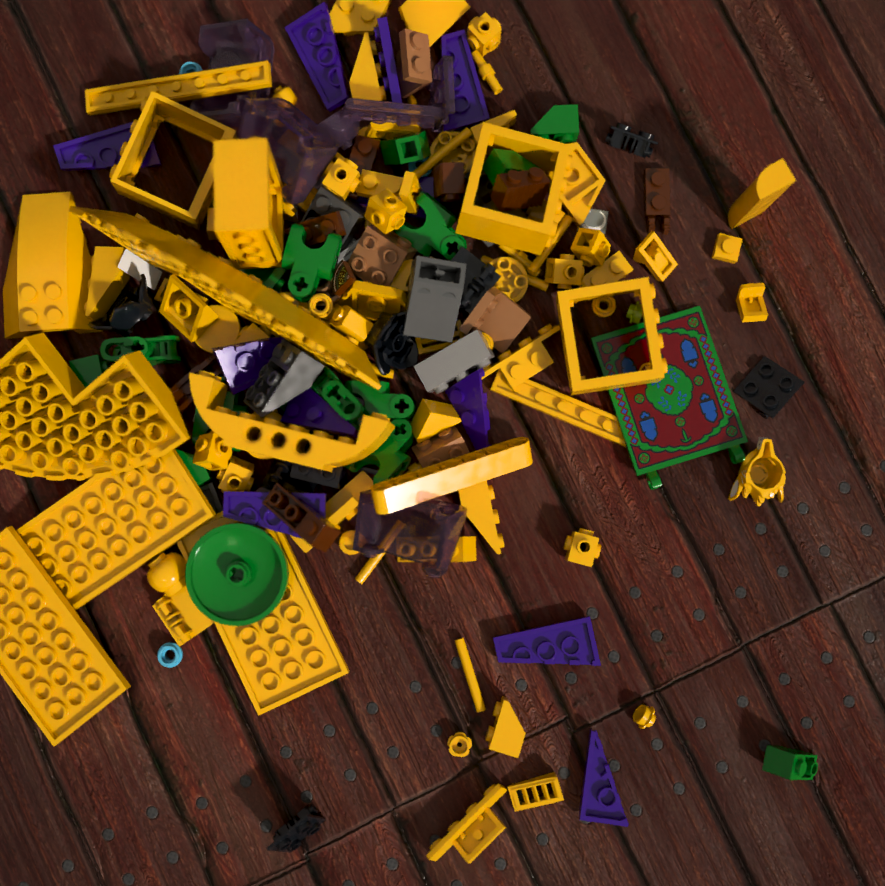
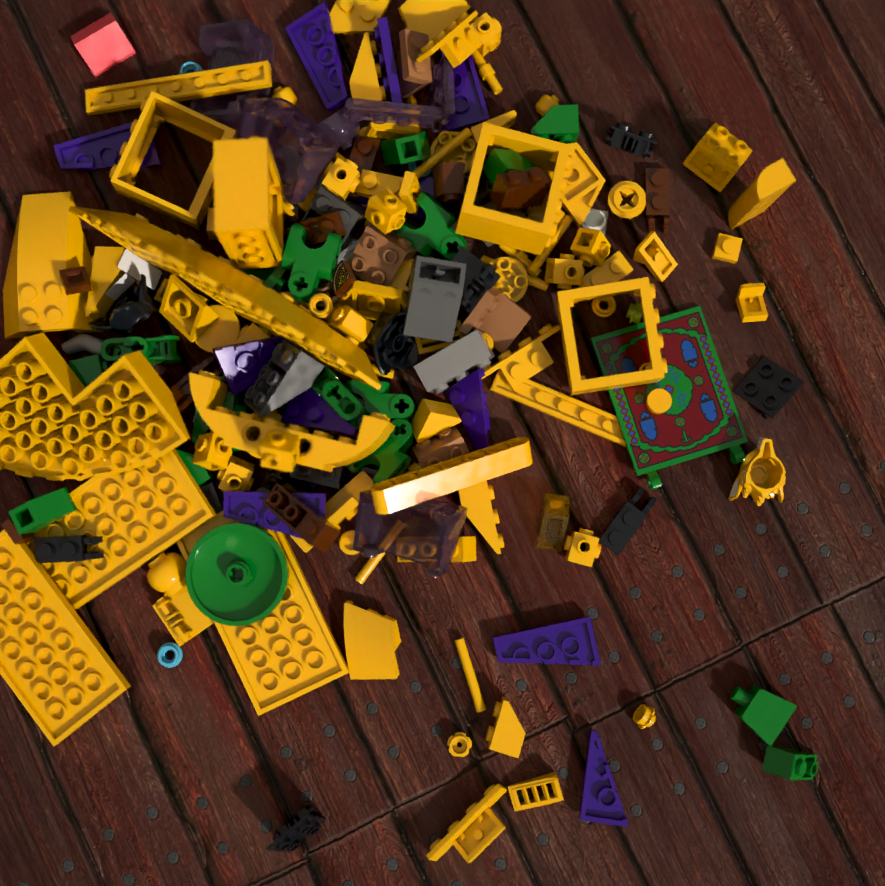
none -> reddish brown plate [1,518,35,545]
none -> green slope [9,488,77,535]
none -> black hinge [34,535,104,563]
none -> reddish brown plate [59,266,92,295]
none -> light grey arm [62,334,110,356]
none -> coral slope [70,13,136,77]
none -> white sticker [105,273,136,301]
none -> yellow brick [257,430,300,472]
none -> yellow slope [344,600,401,680]
none -> yellow bracket [416,10,482,68]
none -> yellow piece [535,94,560,116]
none -> clear yellow slope [536,493,570,552]
none -> black hinge [599,487,657,555]
none -> yellow gear [608,181,646,219]
none -> yellow tile [646,389,672,414]
none -> yellow bracket [683,123,752,192]
none -> green torso [730,685,797,746]

